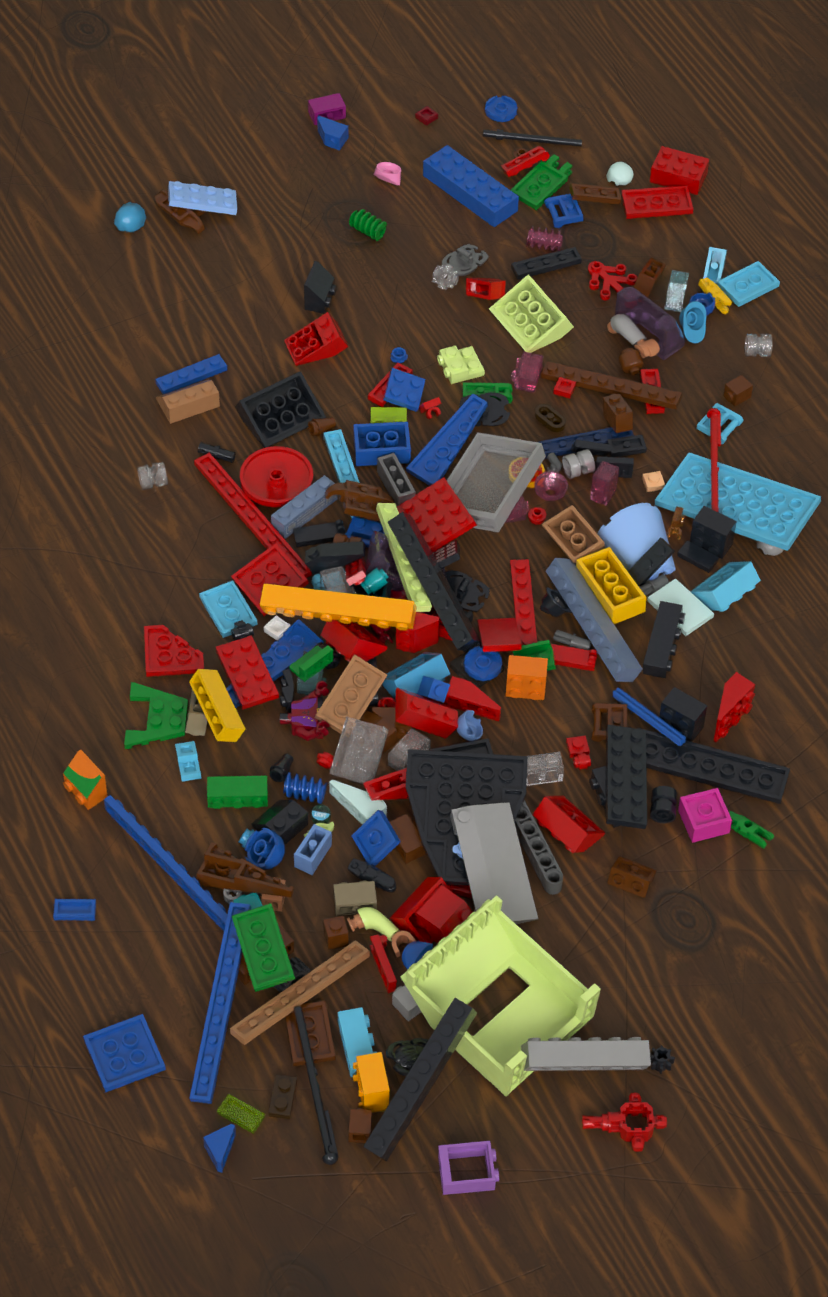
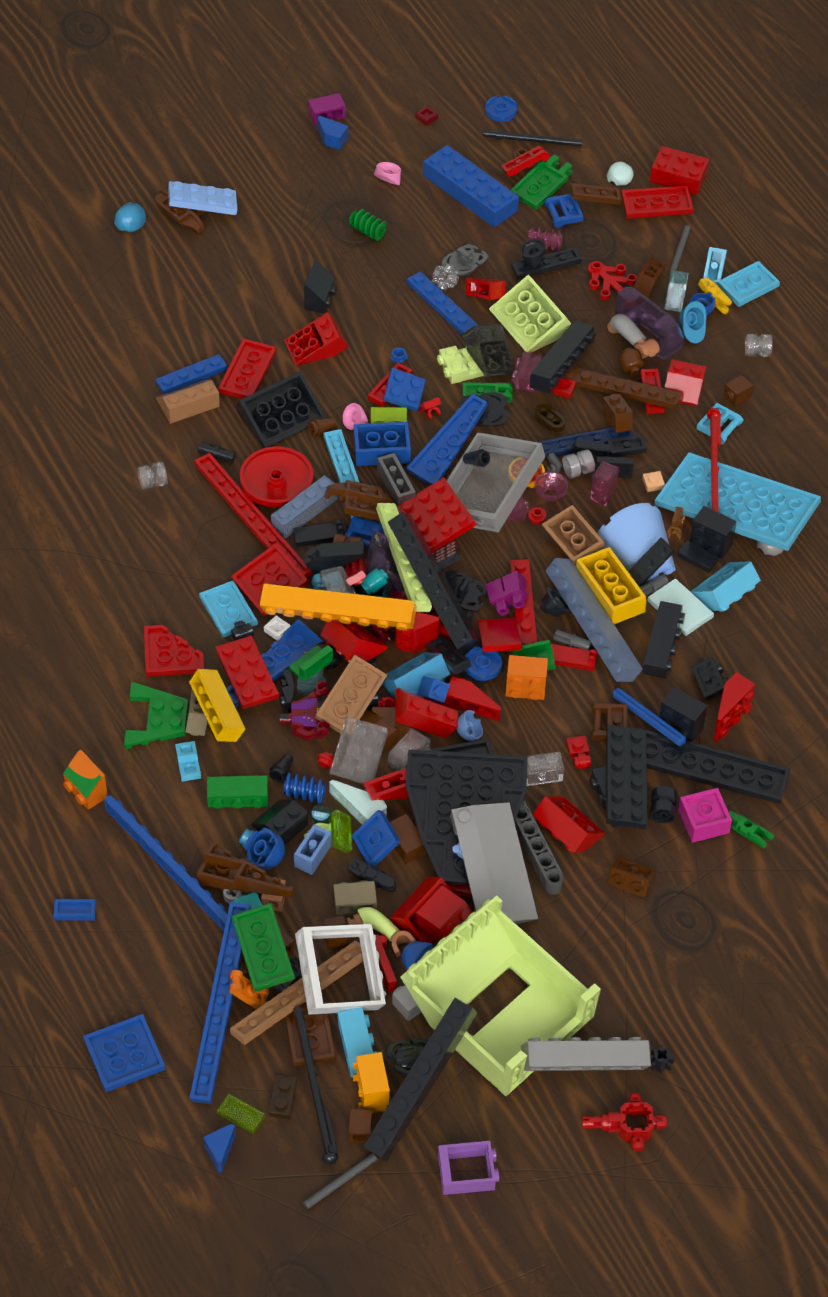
none -> red plate [218,338,277,399]
none -> orange plate [230,970,269,1010]
none -> white window [295,924,386,1015]
none -> dark grey bar [303,1153,377,1210]
none -> clear neon green plate [331,809,352,853]
none -> bright pink piece [343,403,369,430]
none -> blue plate [407,271,486,344]
none -> black plate [426,636,471,675]
none -> clear smoke slope [463,324,515,377]
none -> black cone [463,449,490,467]
none -> magenta hips [486,571,529,616]
none -> black piece [520,239,545,269]
none -> black brick [530,320,596,394]
none -> slope [665,359,707,406]
none -> dark grey bar [668,225,691,277]
none -> black bracket [691,657,728,701]

